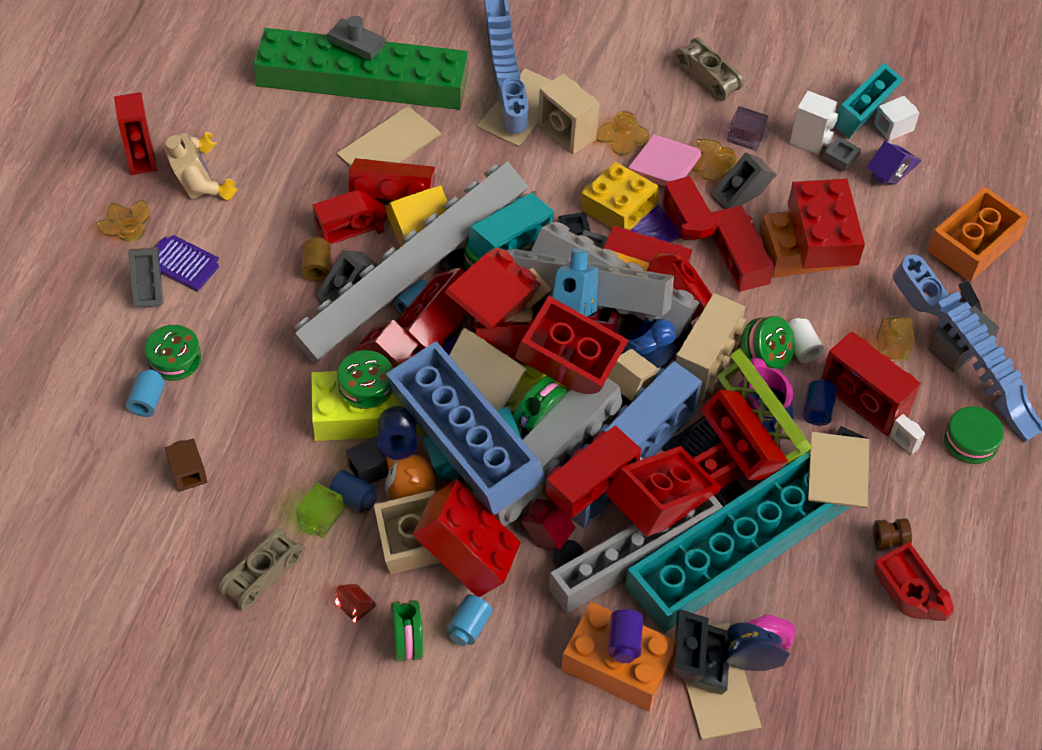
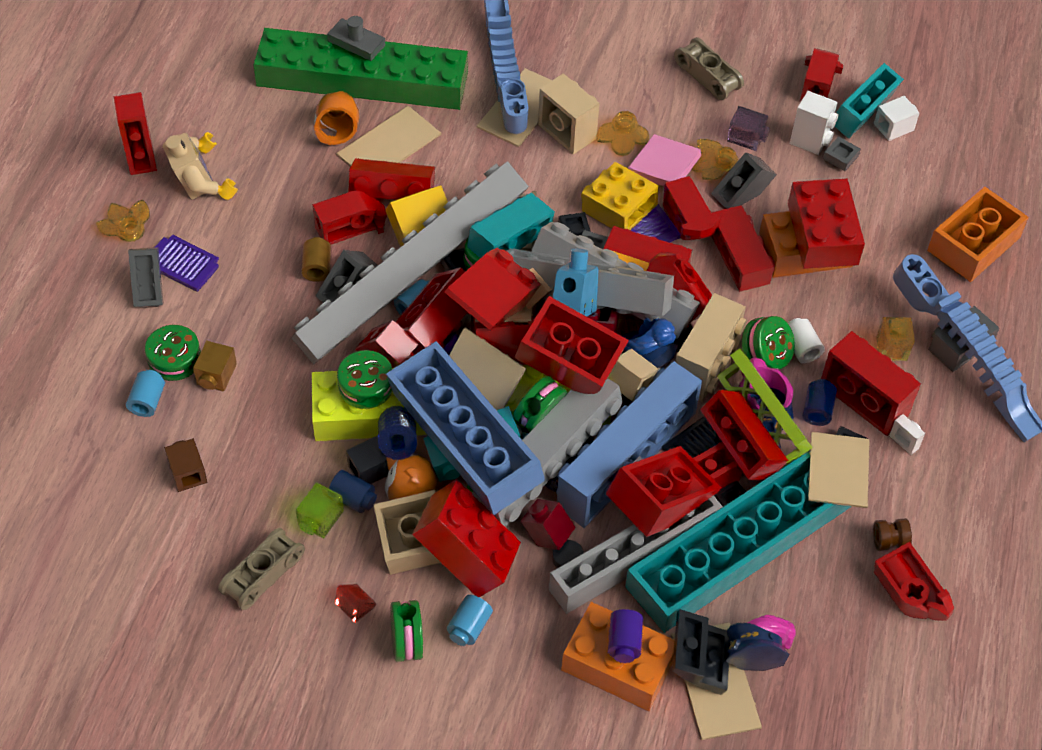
red brick [546,425,642,519] -> none
dark purple slope [867,140,921,185] -> none
green head [944,406,1004,464] -> none
black tile [958,281,983,313] -> none
none -> pearl gold brick [193,340,237,391]
none -> orange piece [314,91,359,145]
none -> red piece [800,48,844,102]

